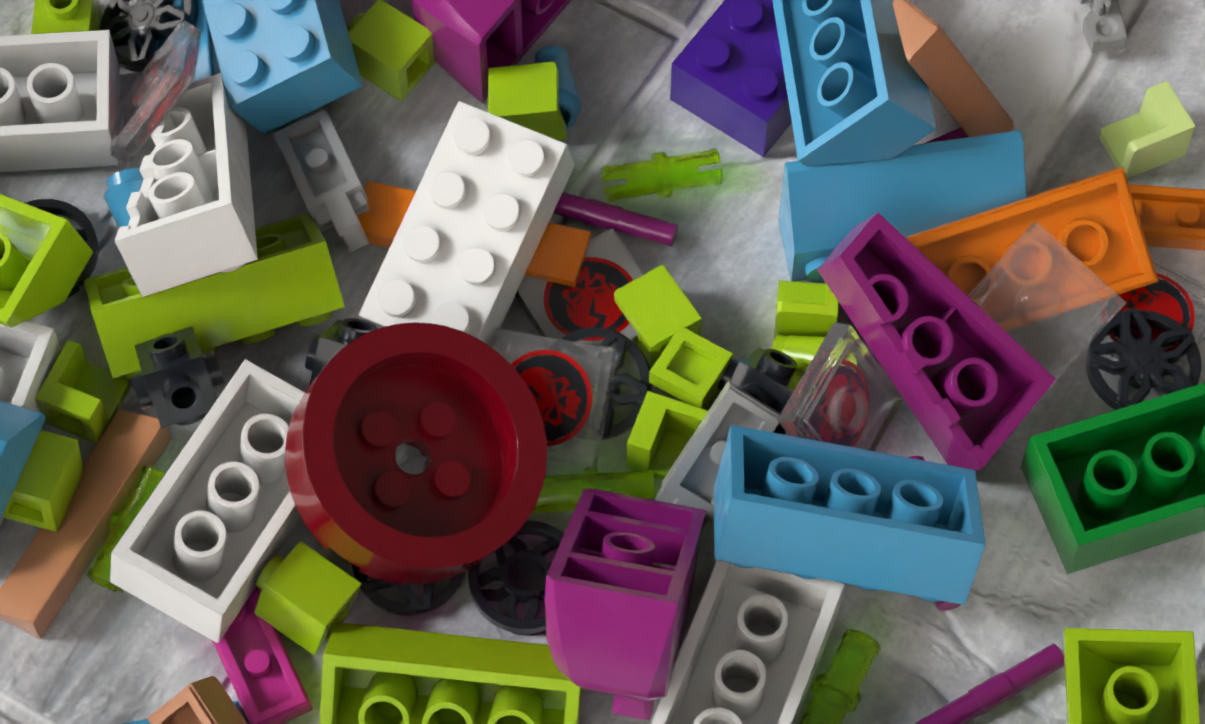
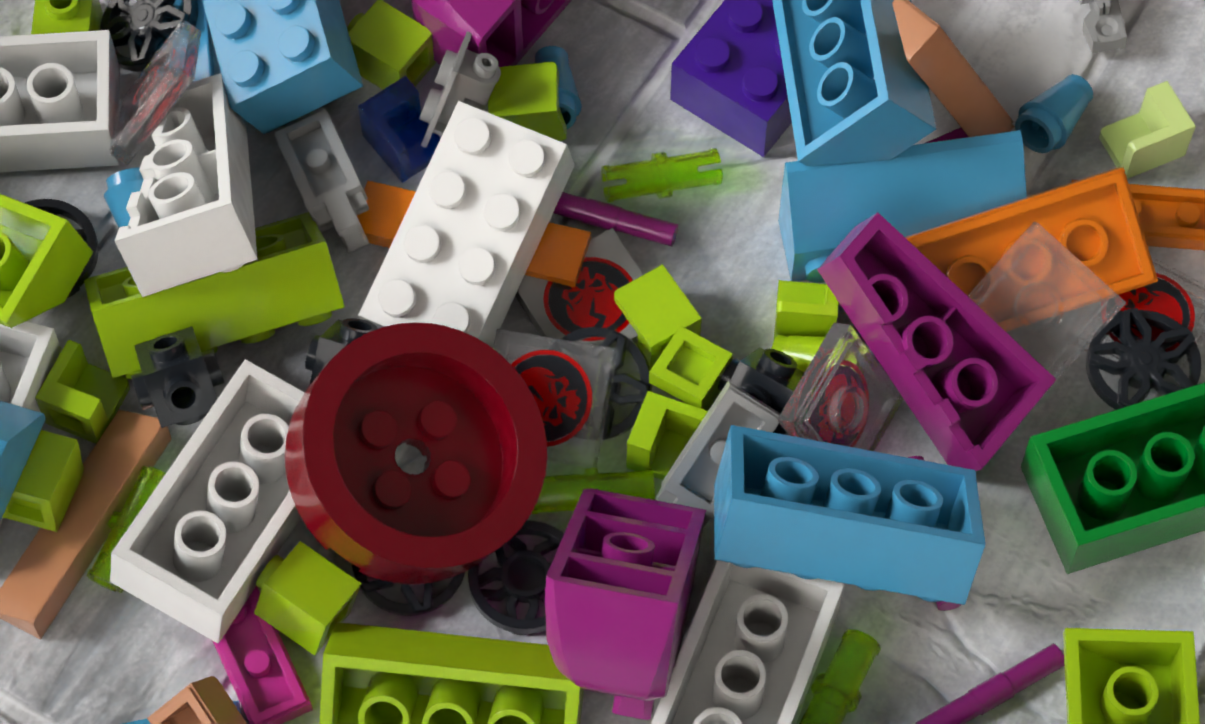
none -> clear blue panel [358,76,441,183]
none -> light grey hinge [419,32,501,148]
none -> dark azure cone [1015,74,1093,153]

